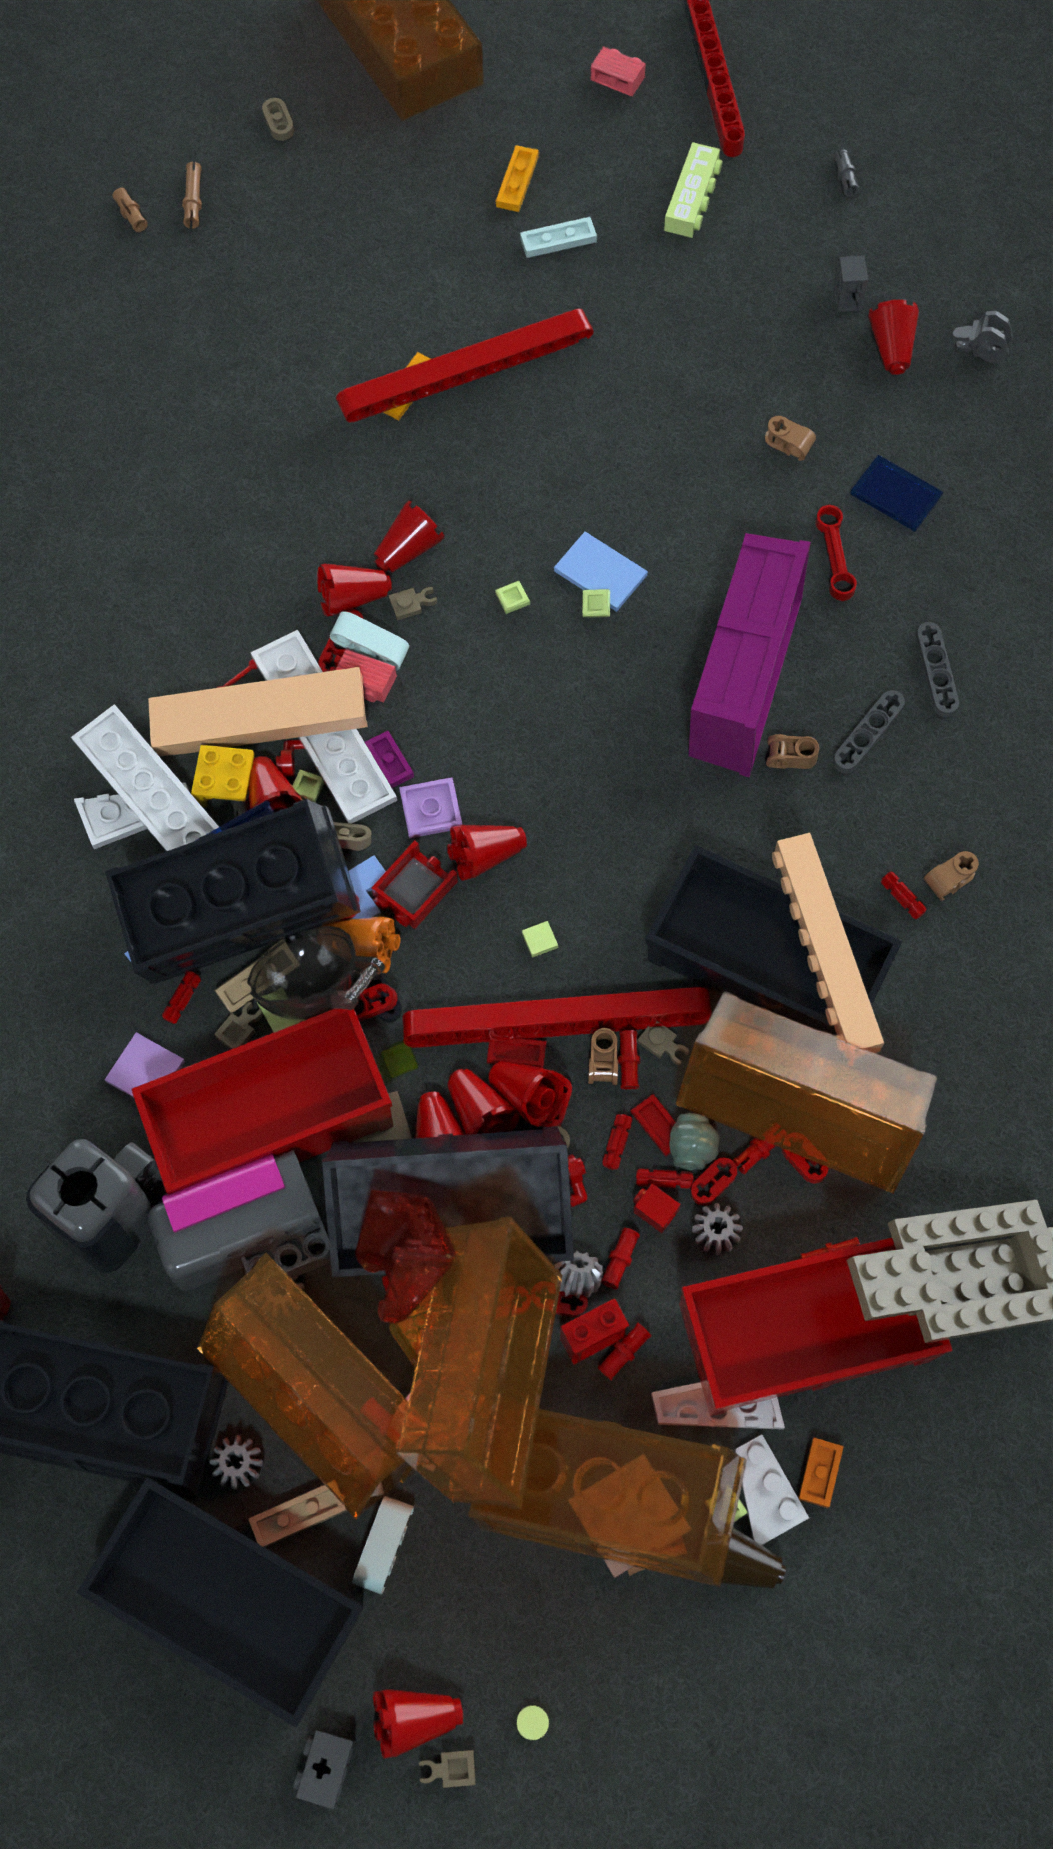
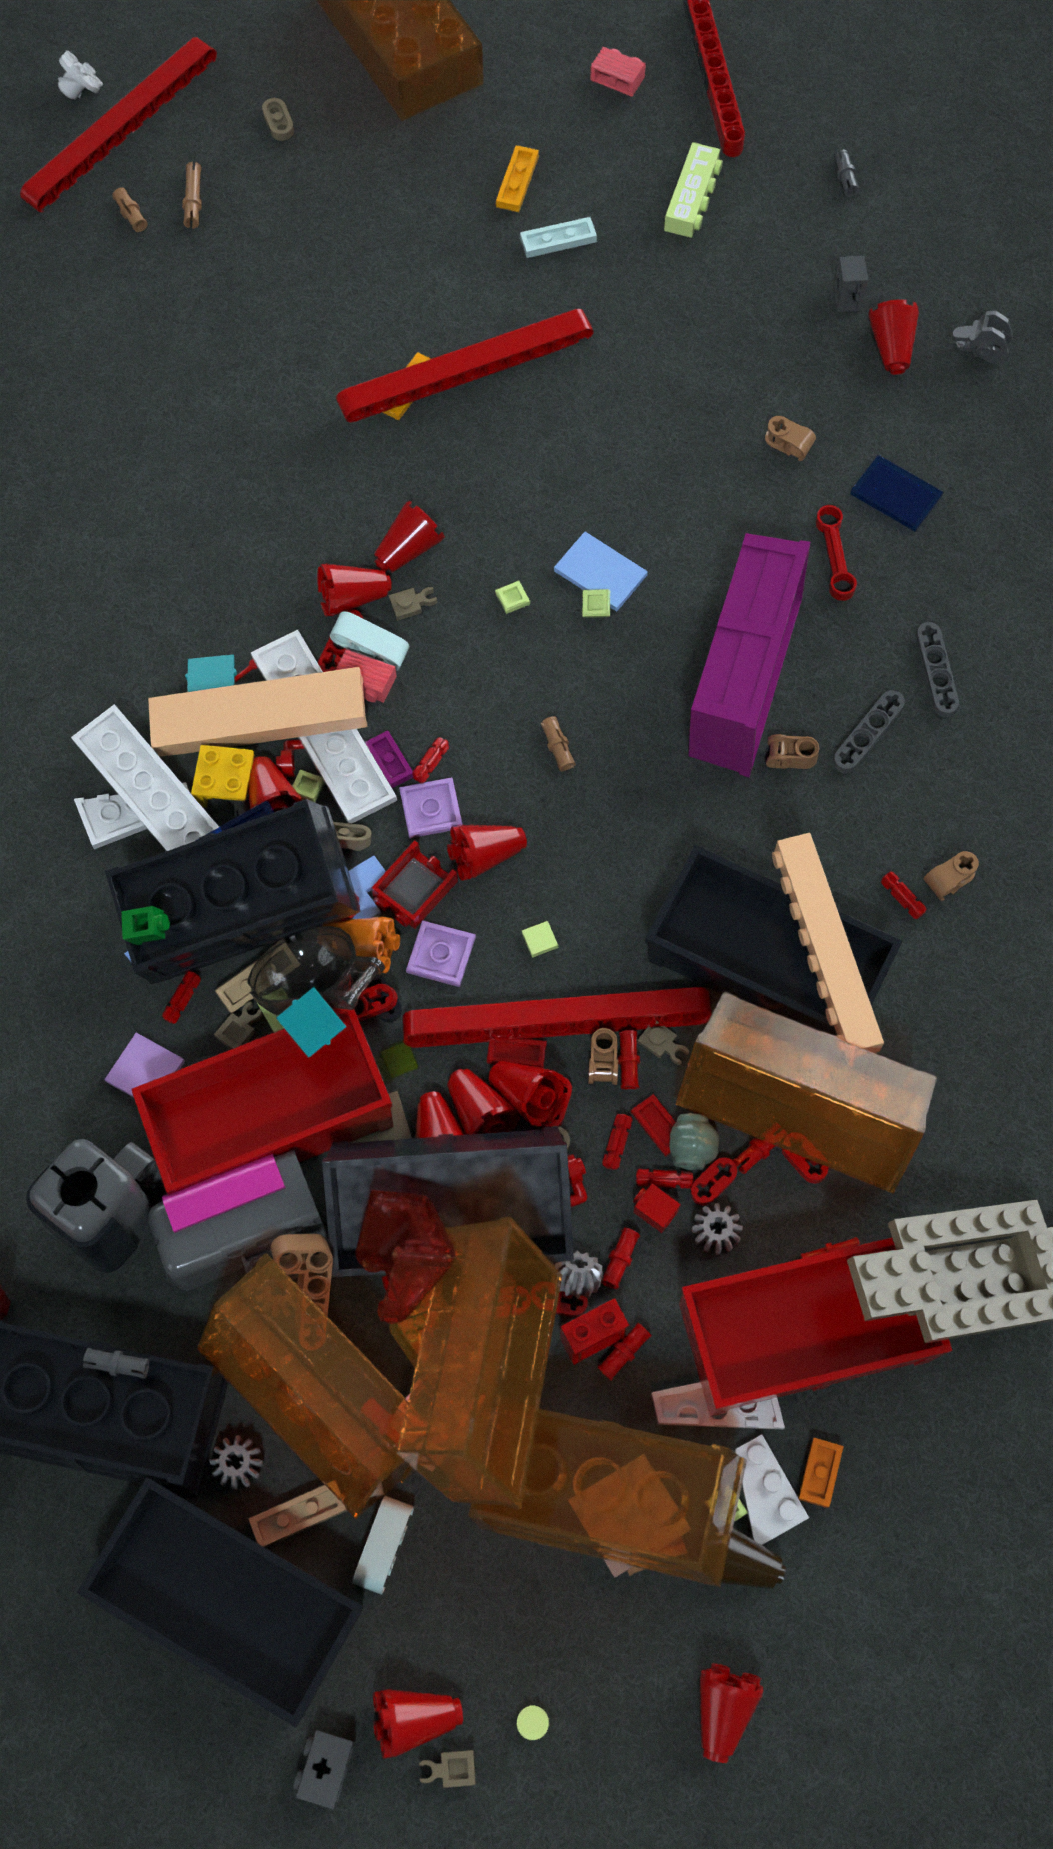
none -> red beam [20,37,217,212]
none -> white plate [58,51,103,99]
none -> dark grey pin [83,1348,150,1379]
none -> green brick [121,906,170,945]
none -> teal piece [185,654,237,692]
none -> medium nougat beam [271,1234,333,1352]
none -> teal piece [276,987,346,1058]
none -> lavender tile [406,920,476,987]
none -> red axle [412,737,449,783]
none -> medium nougat pin [541,717,576,772]
none -> red cone [700,1663,764,1763]

